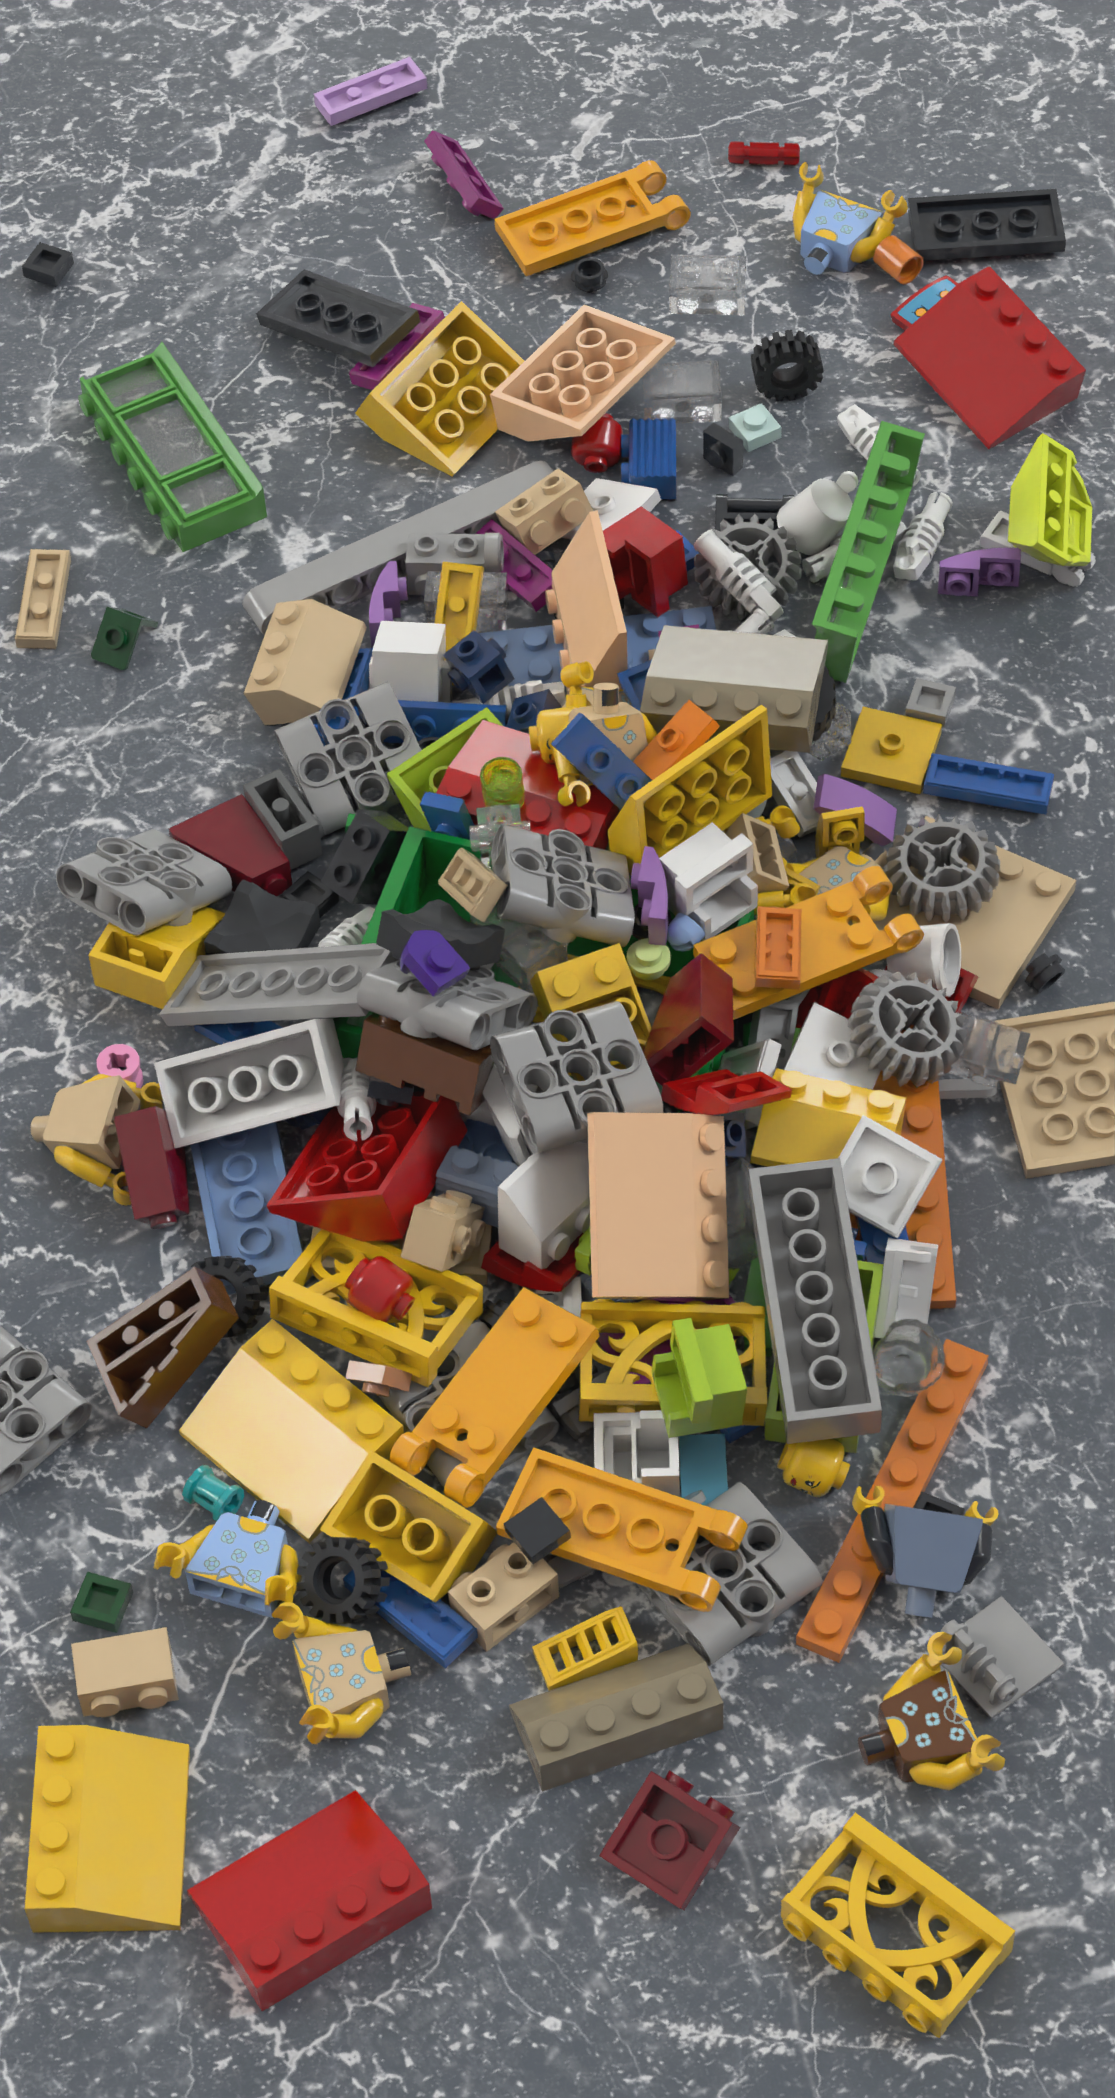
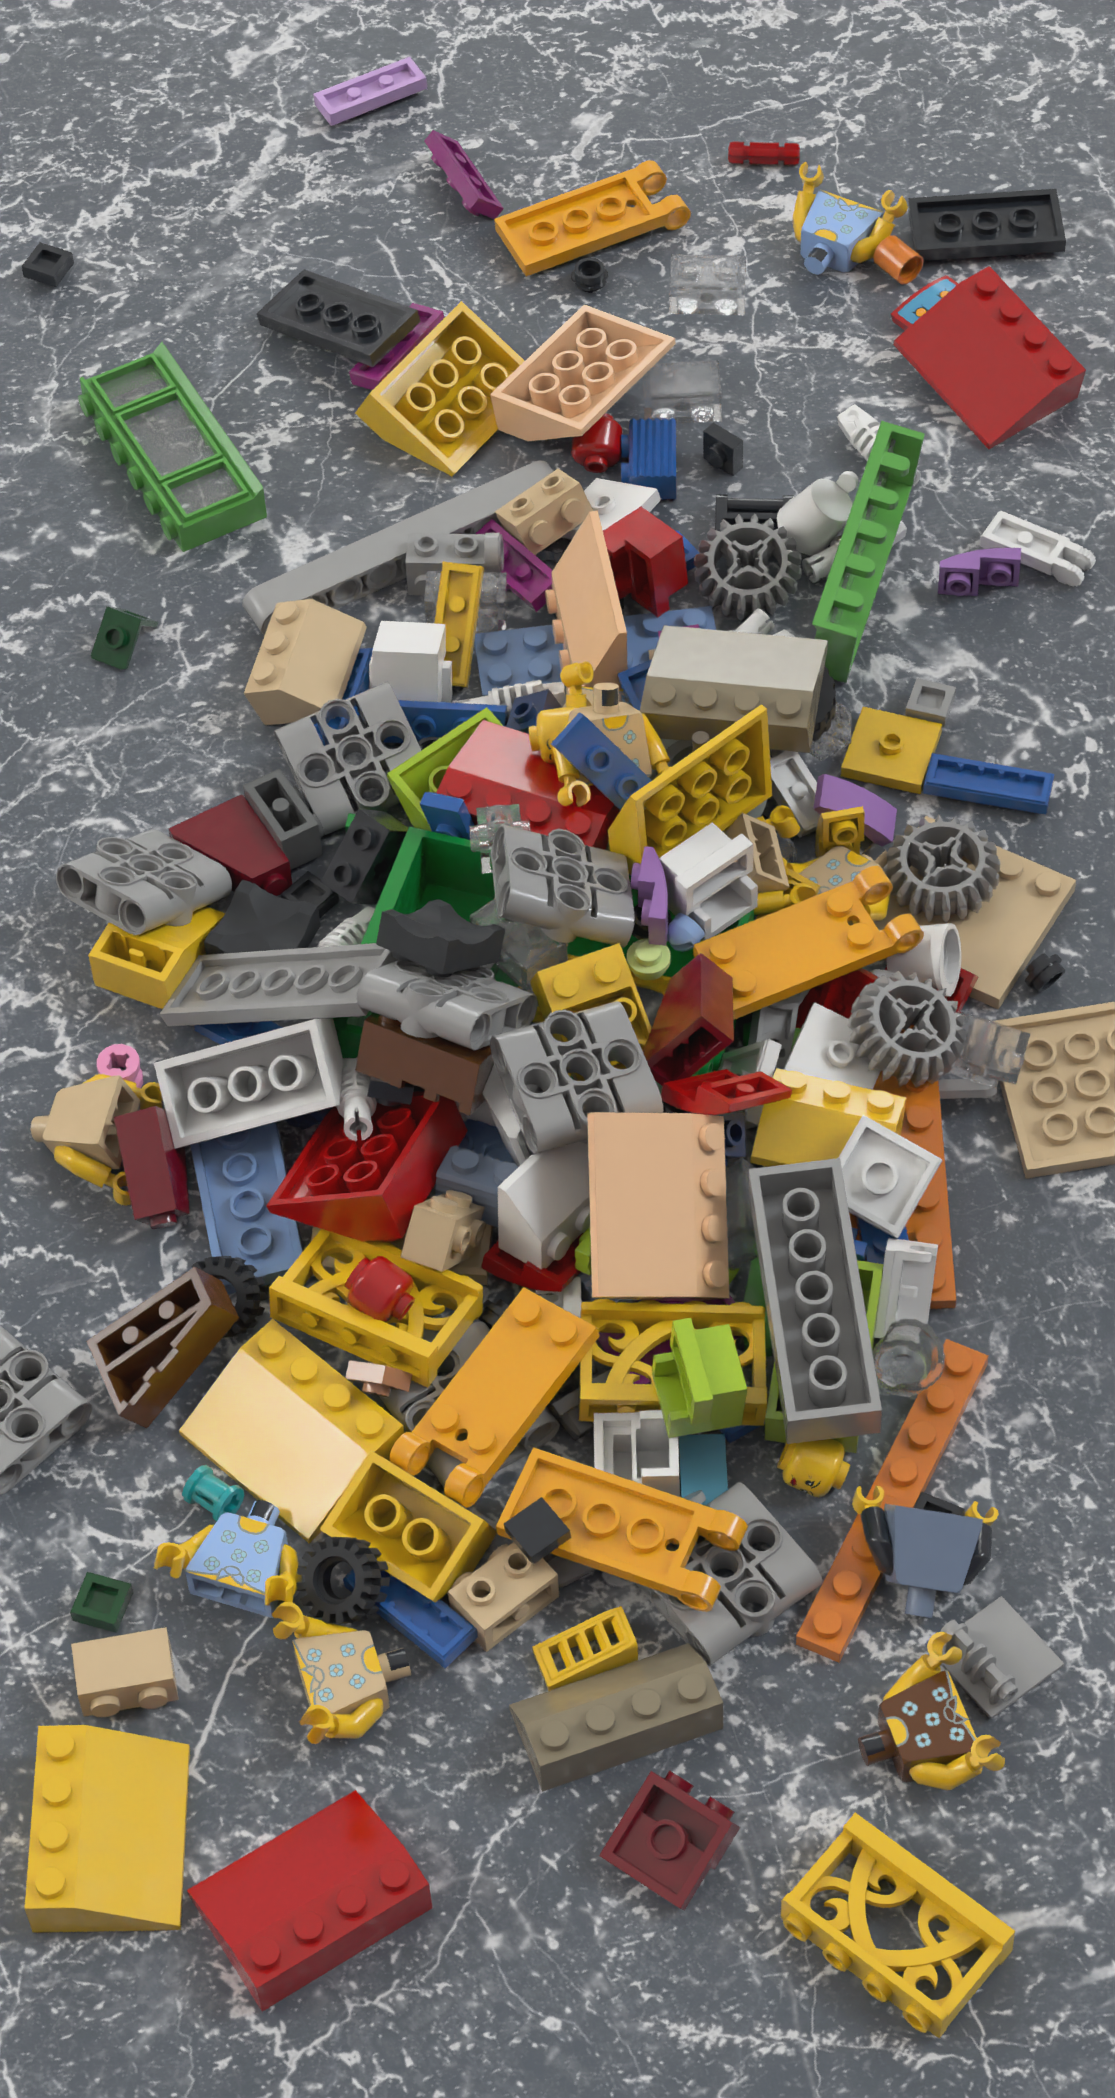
tan tile [15,549,71,649] -> none
medium lavender slope [369,561,408,648] -> none
dark purple plate [400,930,470,997] -> none
tan tile [438,847,508,922] -> none
dark blue brick [443,630,515,704] -> none
clear neon green wheel [480,757,525,815] -> none
orange plate [633,700,720,780] -> none
white hinge [694,529,784,623] -> none
light aqua plate [728,403,782,452] -> none
black tyre [751,330,824,401] -> none
orange plate [755,906,802,989] -> none
white hinge [893,492,953,581] -> none
neon yellow wedge [1008,433,1092,566] -> none

